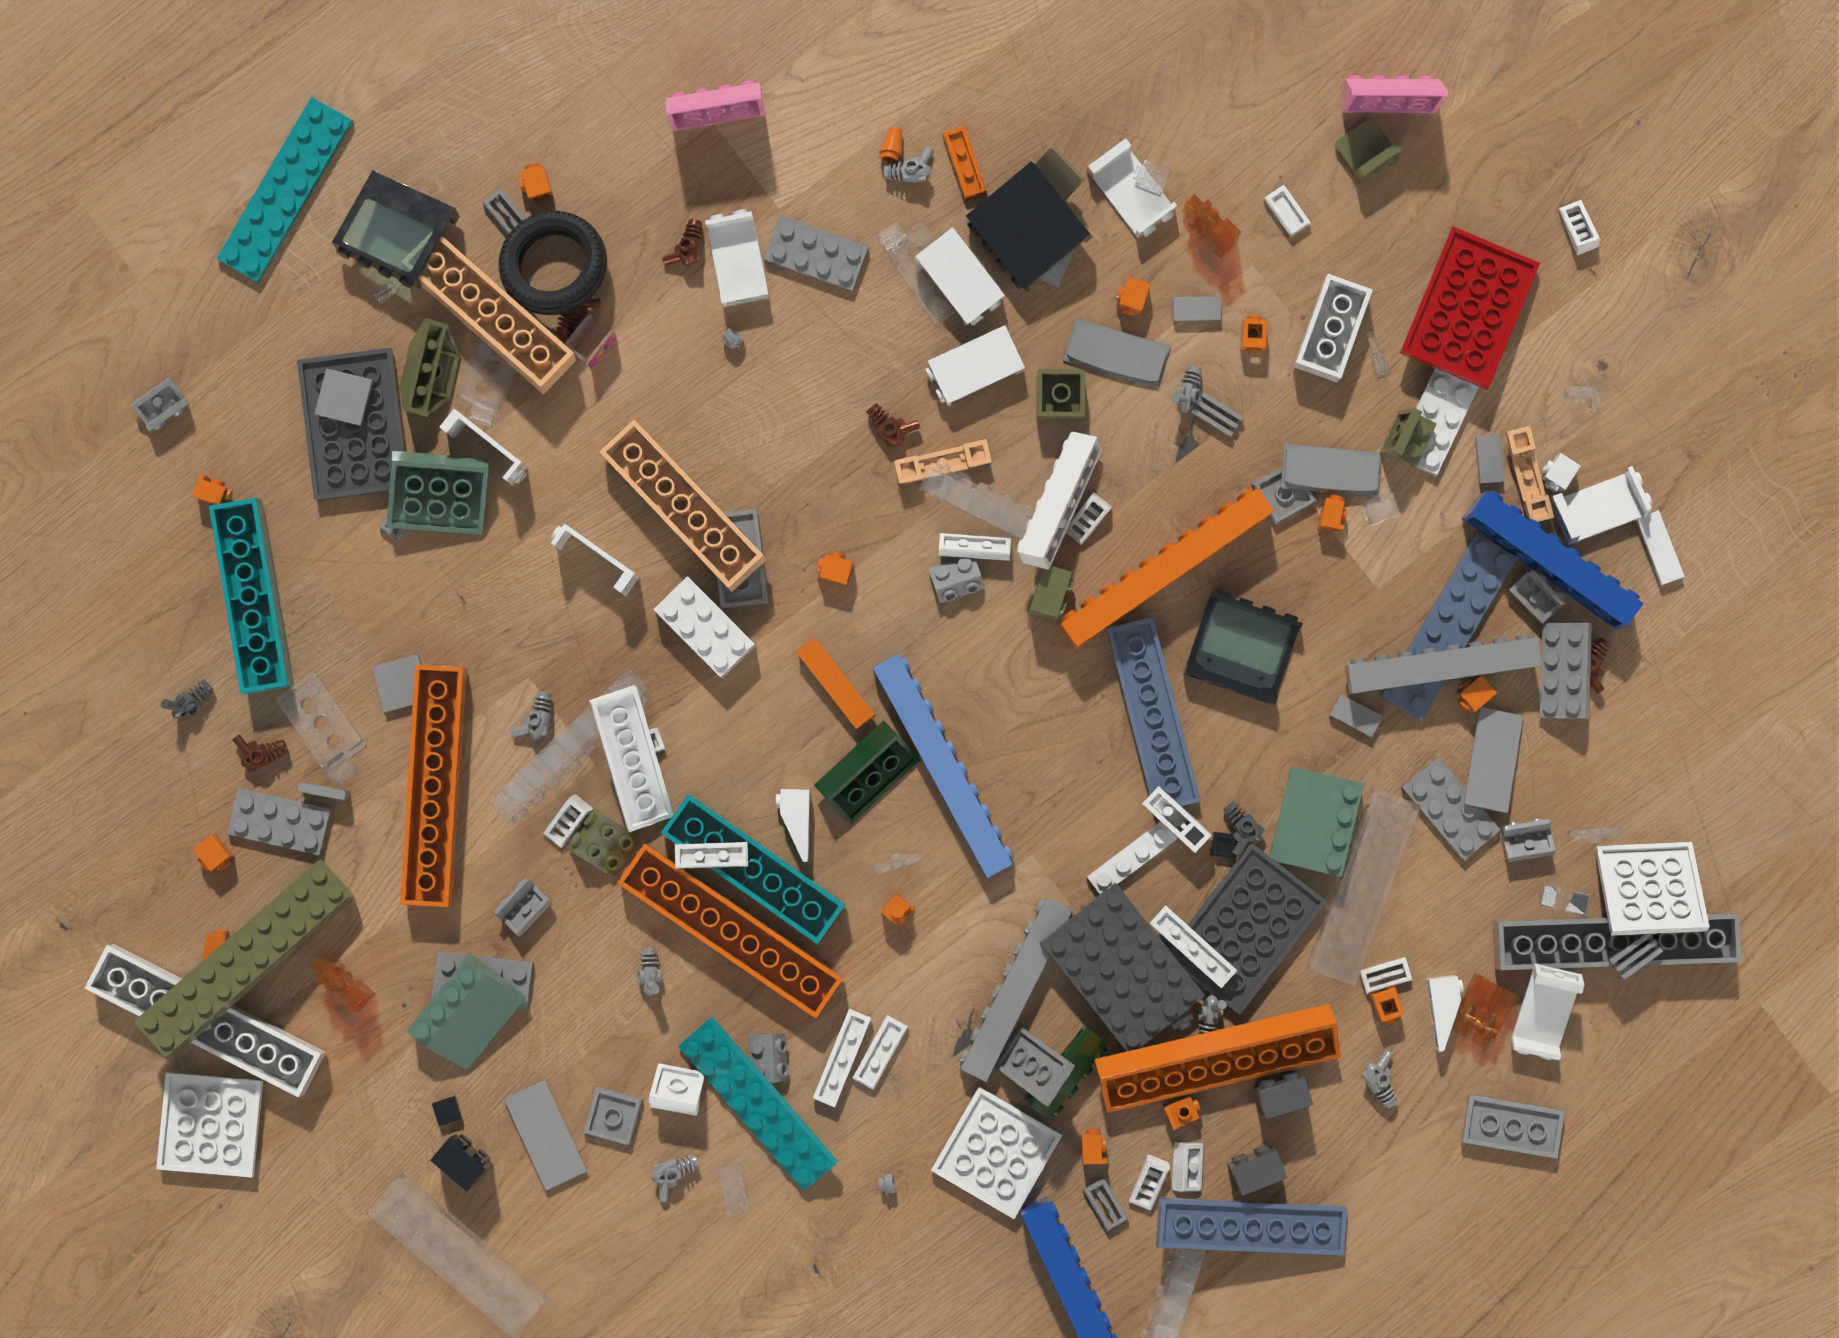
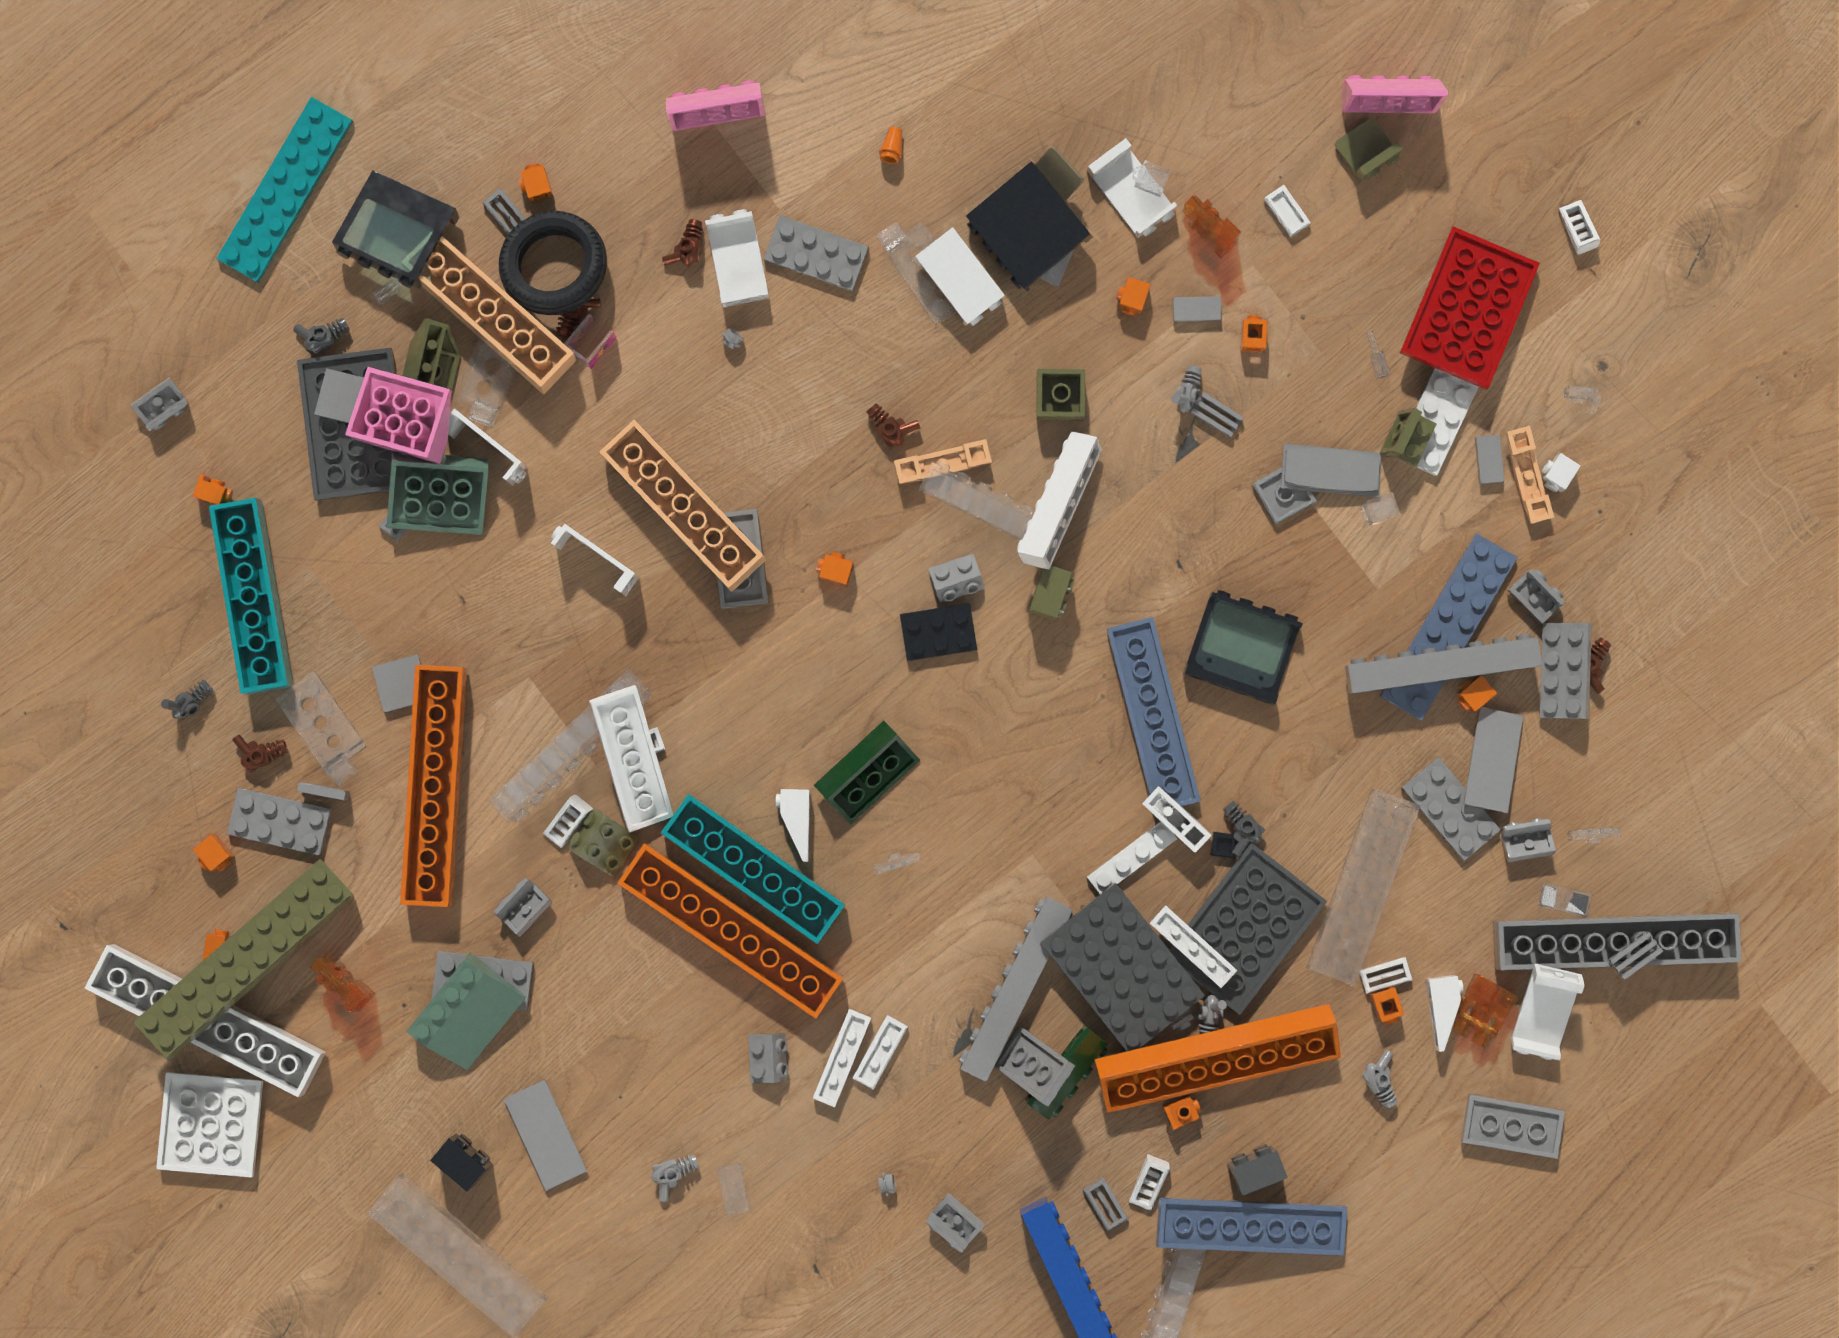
black tile [432,1095,463,1126] -> none
light grey piece [511,692,552,740] -> none
light grey tile [583,1086,643,1146] -> none
light grey piece [637,947,661,996] -> none
white bracket [648,1063,705,1116] -> none
white brick [653,576,756,679] -> none
white tile [675,842,748,869] -> none
teal plate [678,1016,839,1191] -> none
orange slope [796,637,876,730] -> none
medium blue brick [873,654,1014,878] -> none
orange brick [881,893,914,927] -> none
light grey piece [884,147,934,183] -> none
white panel [925,325,1025,407] -> none
white plate [931,1086,1062,1219] -> none
white tile [938,533,1011,561] -> none
orange tile [943,126,987,201] -> none
orange brick [1059,488,1274,650] -> none
light grey piece [1063,318,1171,389] -> none
white slope [1066,492,1112,545] -> none
orange brick [1081,1128,1107,1165] -> none
white slope [1172,1142,1204,1192] -> none
dark grey brick [1253,1071,1313,1119] -> none
sand green slope [1269,767,1364,877] -> none
white brick [1293,274,1373,383] -> none
orange brick [1317,495,1347,533] -> none
light grey tile [1329,694,1383,738] -> none
blue brick [1462,491,1644,630] -> none
white panel [1550,466,1653,545] -> none
white plate [1595,842,1709,936] -> none
white tile [1635,510,1685,586] -> none
none -> dark grey piece [293,318,350,354]
none -> bright pink slope [345,367,452,464]
none -> black plate [900,603,977,661]
none -> light grey bracket [926,1193,985,1253]

